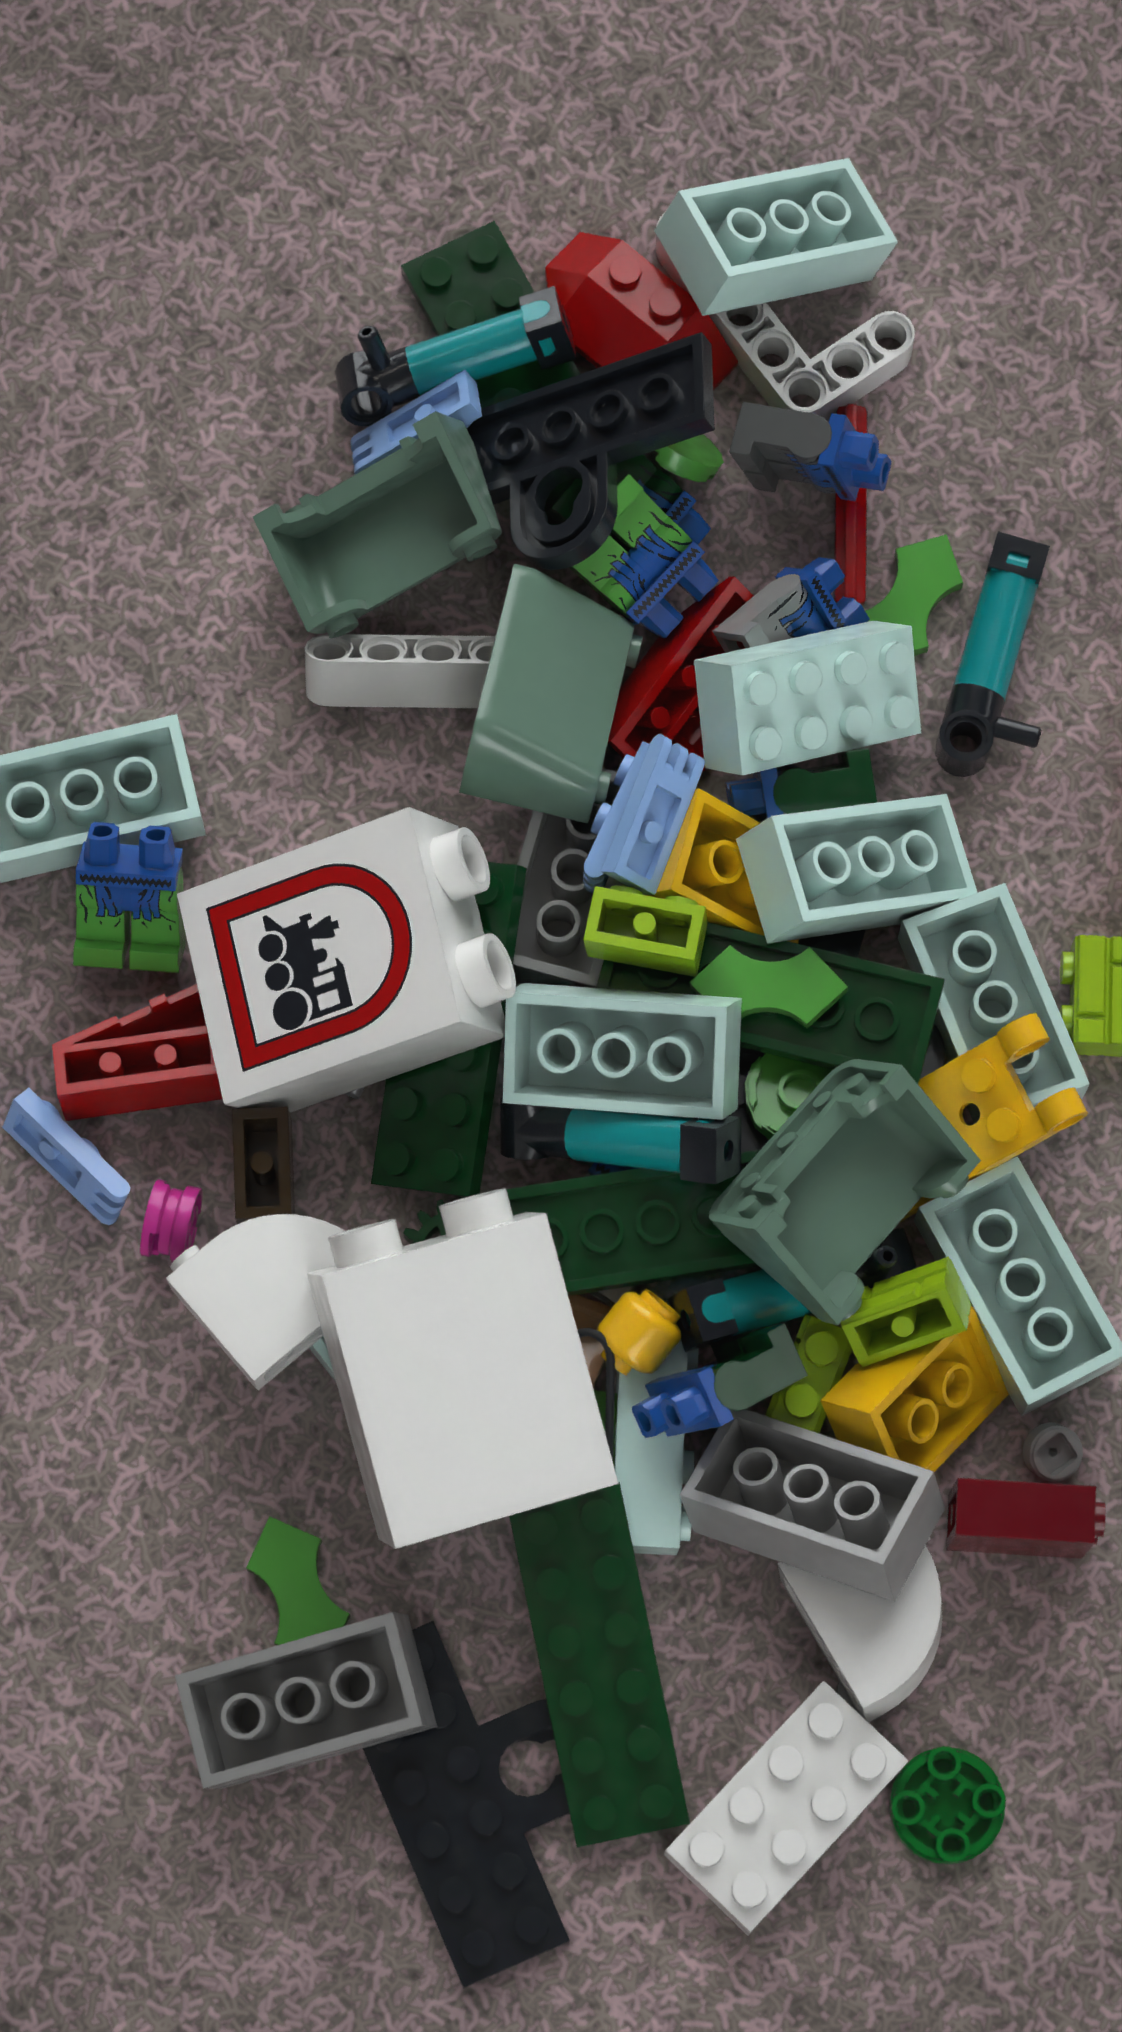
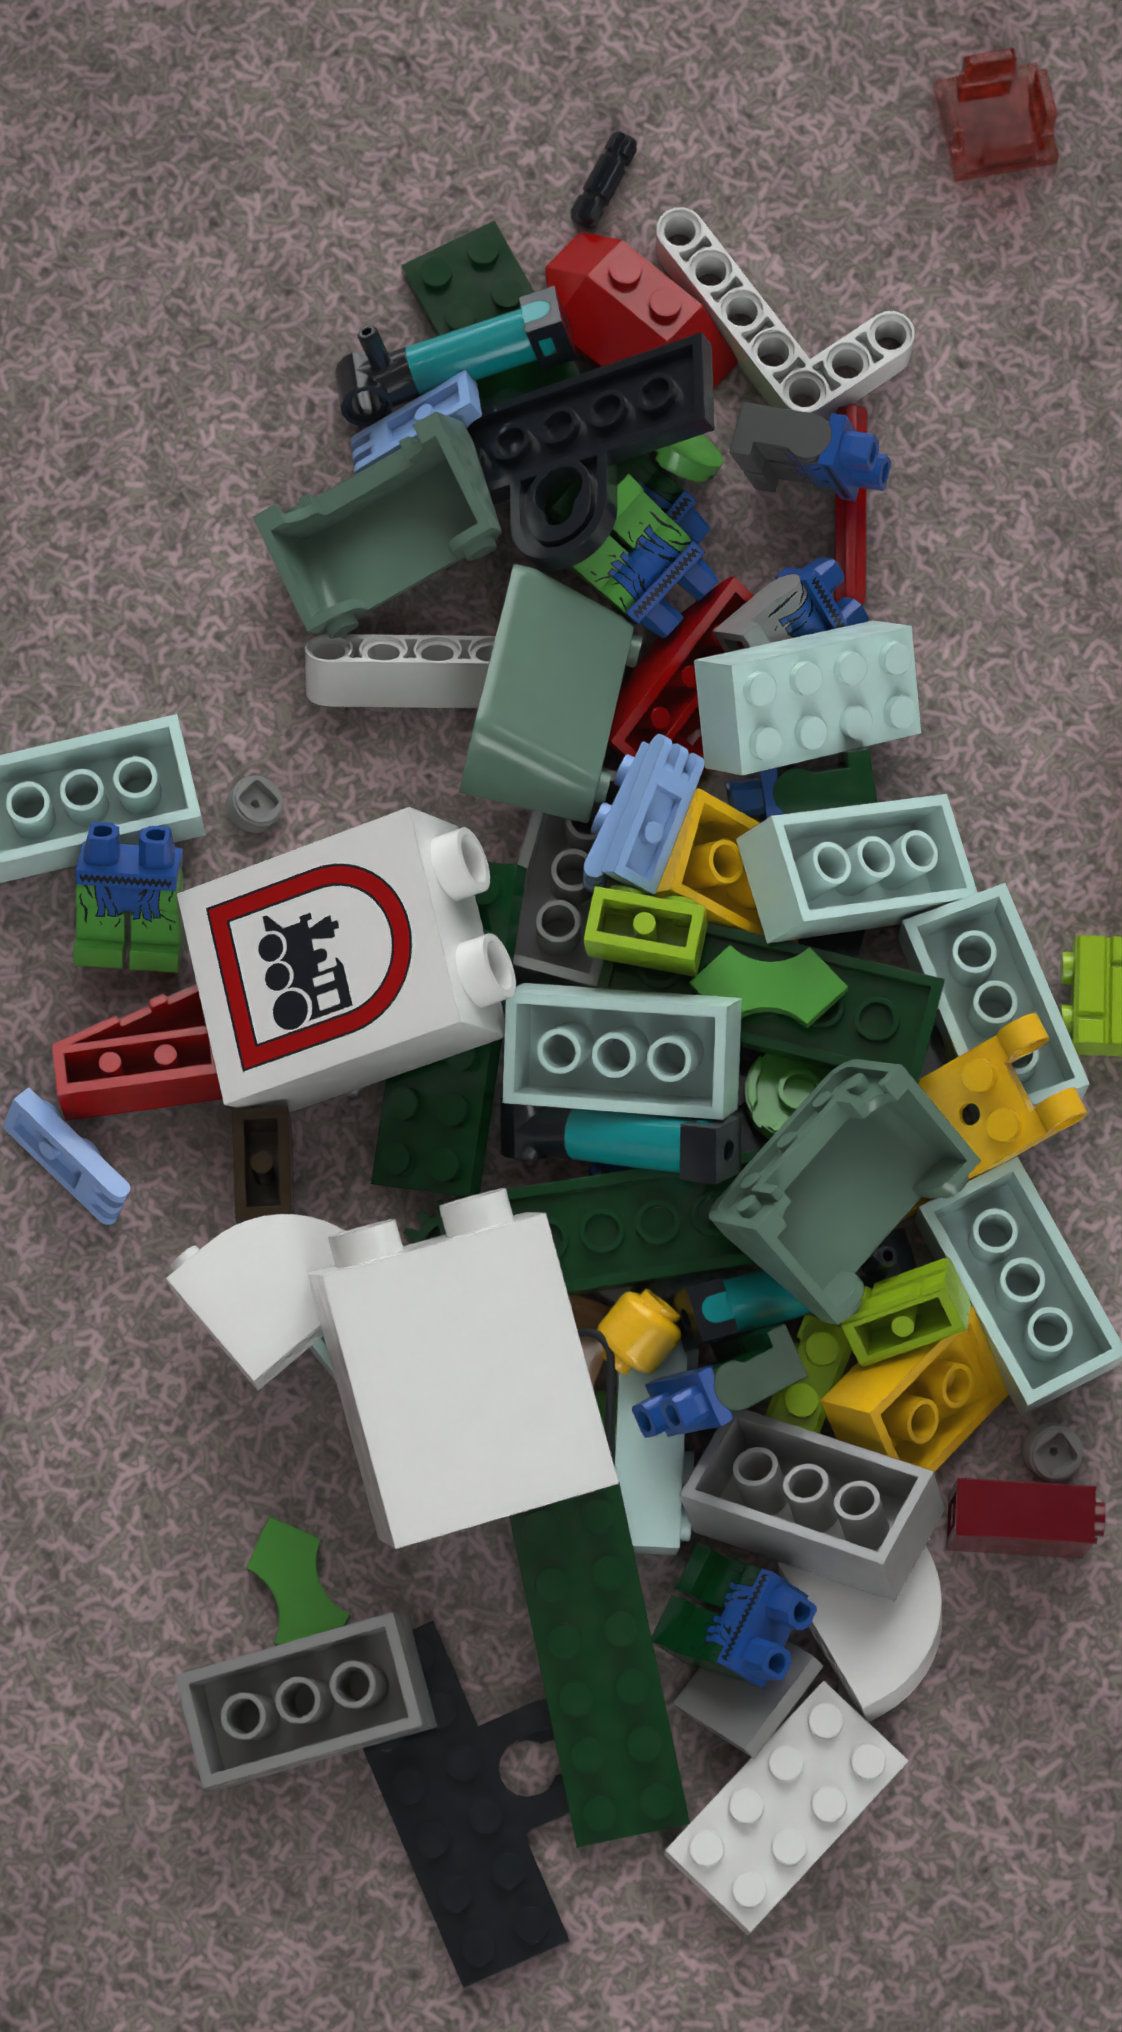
dark pink wheel [140,1179,203,1262] -> none
light aqua brick [654,158,898,316] -> none
bright green tile [865,534,963,656] -> none
green tile [889,1746,1006,1865] -> none
piece [935,531,1050,777] -> none
none -> light grey tile [226,775,284,833]
none -> black axle [571,131,637,229]
none -> hips [651,1543,817,1689]
none -> light grey tile [673,1641,823,1759]
none -> clear red panel [933,48,1059,182]

